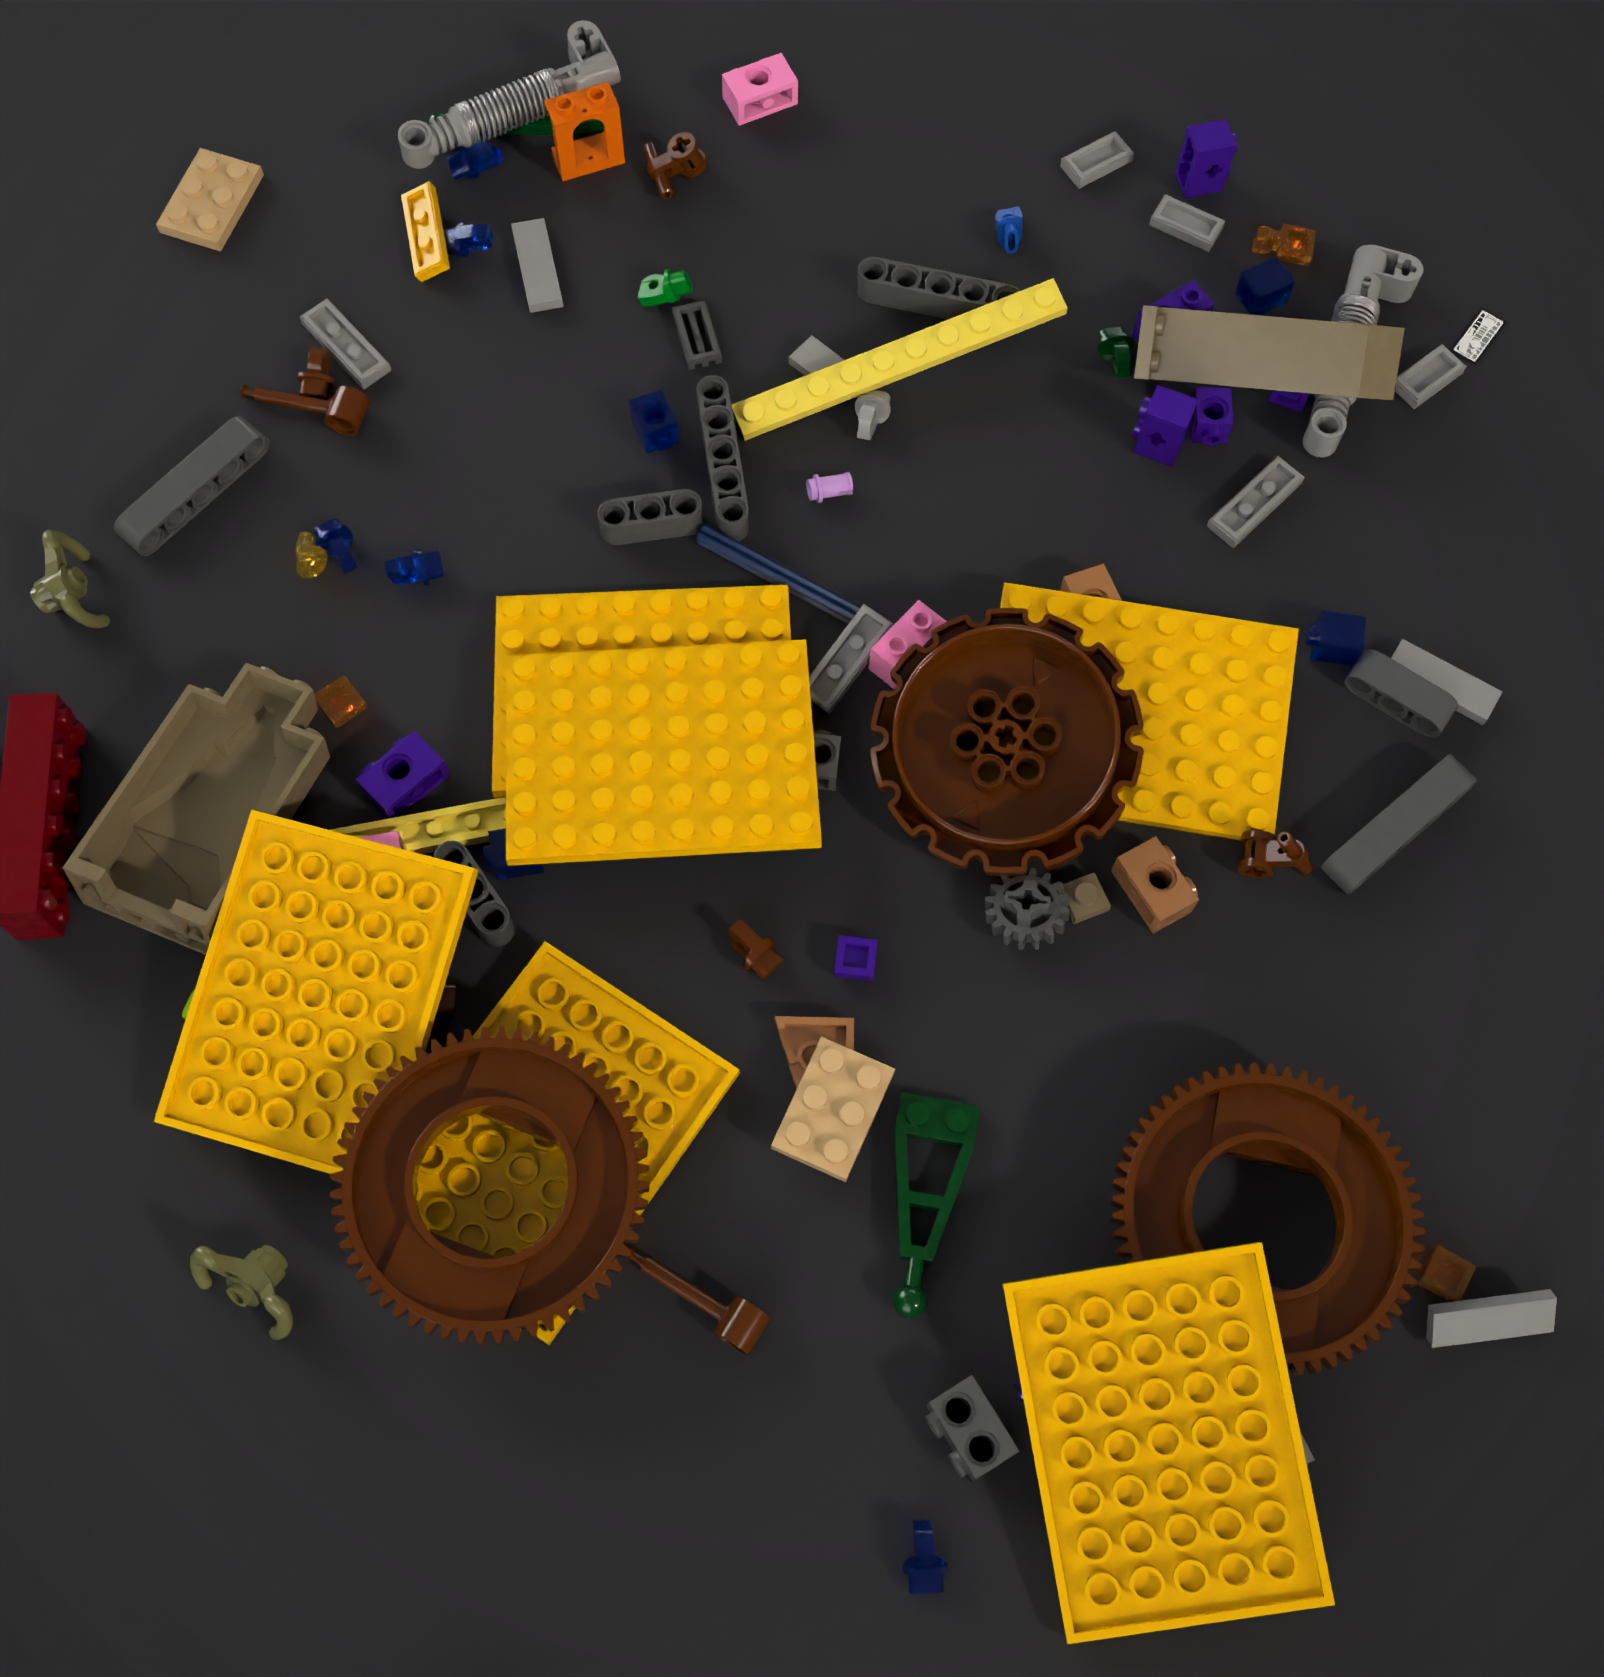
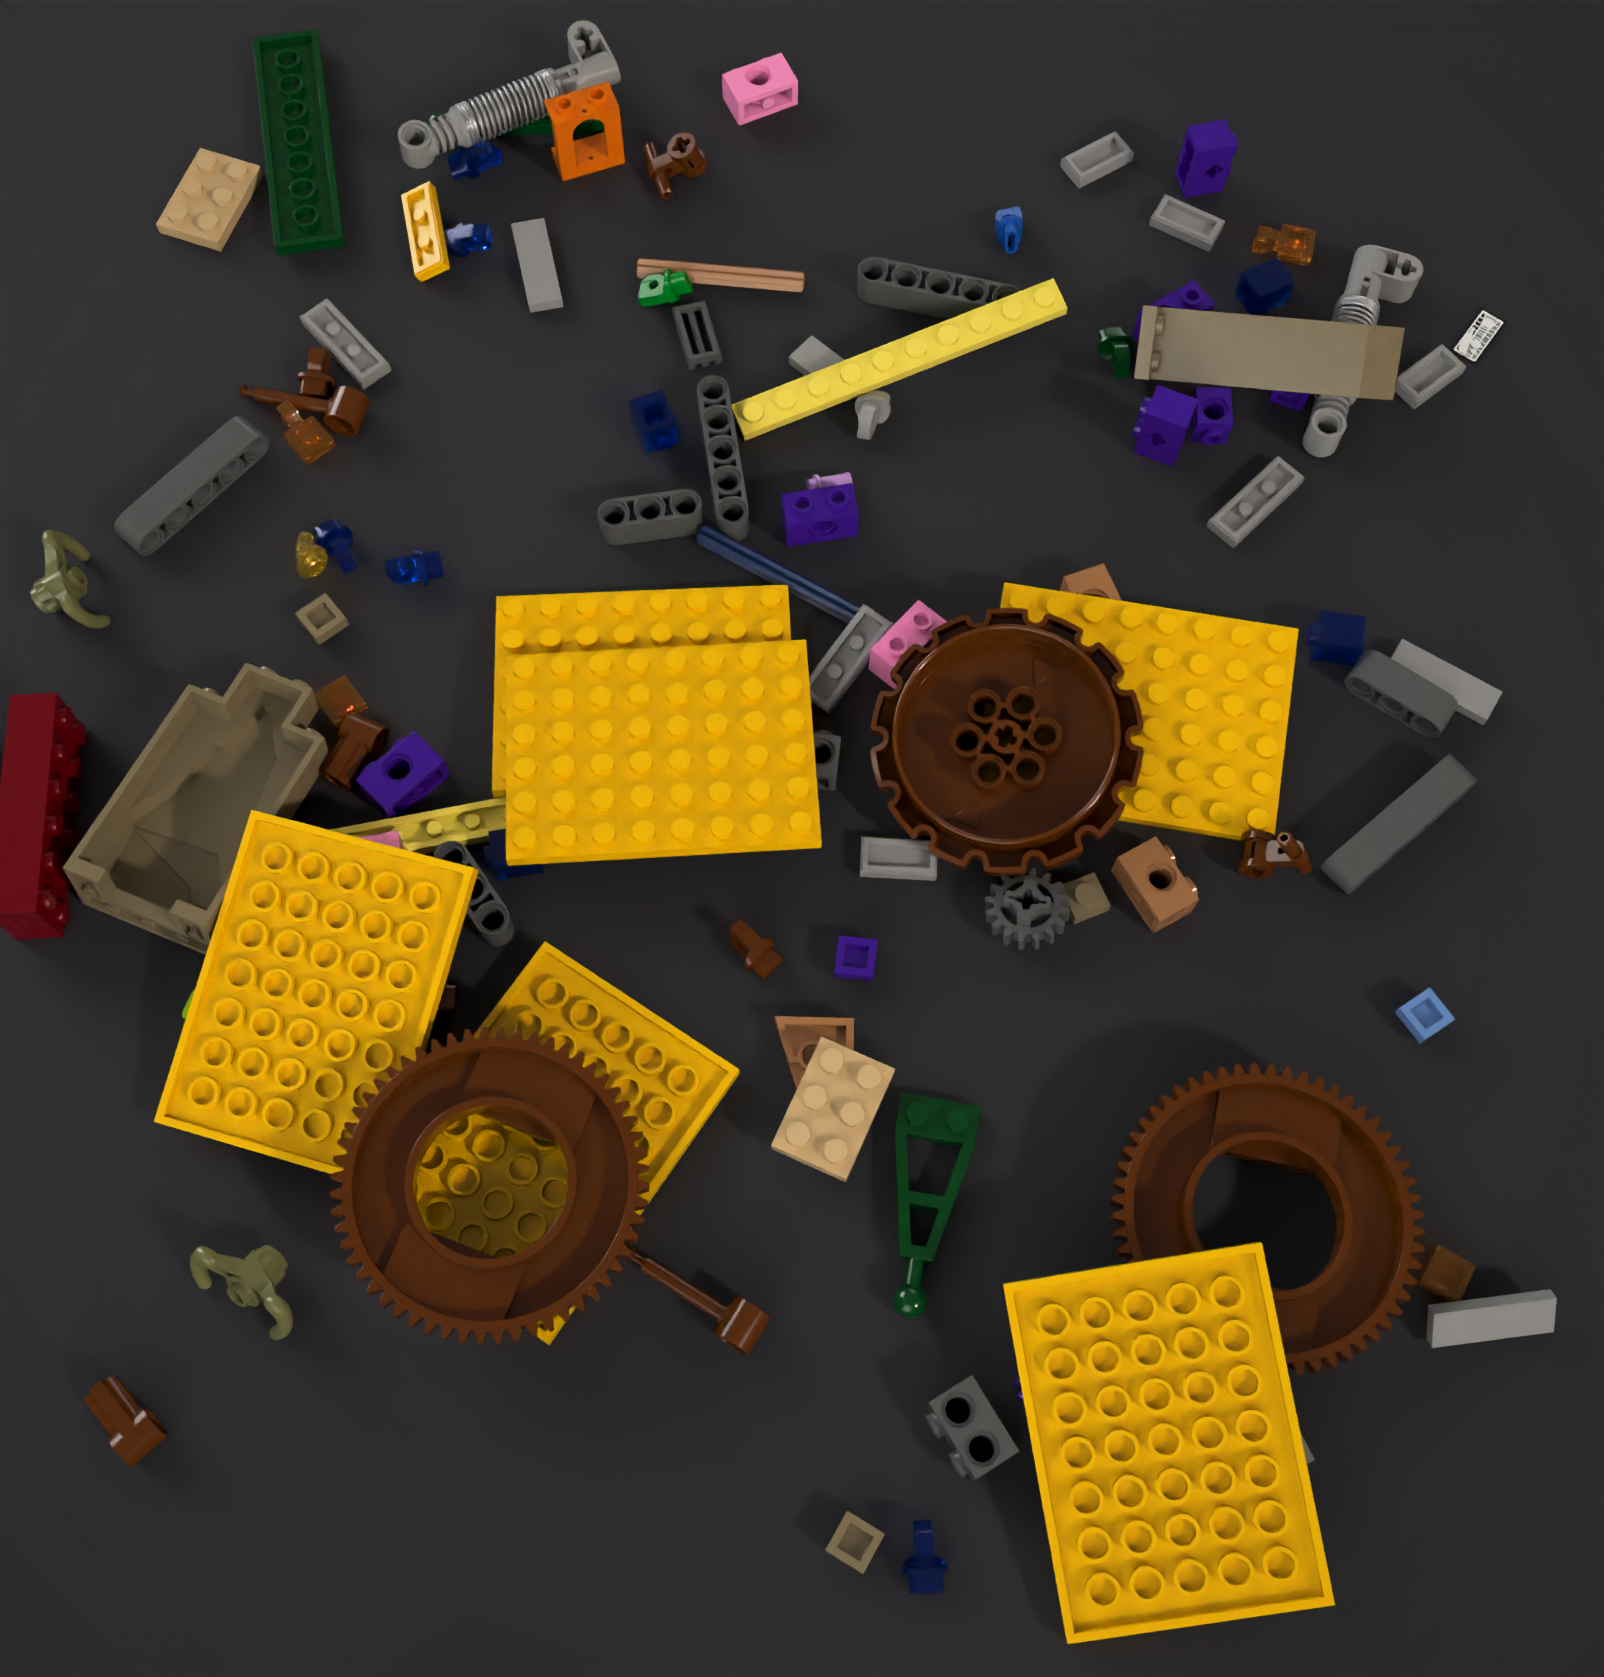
none -> reddish brown piece [83,1374,169,1467]
none -> dark green plate [252,29,346,256]
none -> clear orange plate [276,400,336,465]
none -> dark tan plate [295,593,349,645]
none -> reddish brown piece [319,712,389,790]
none -> medium nougat axle [637,258,805,292]
none -> dark purple brick [781,483,859,547]
none -> dark tan plate [825,1510,885,1574]
none -> light grey tile [859,836,937,881]
none -> medium blue plate [1395,987,1455,1044]

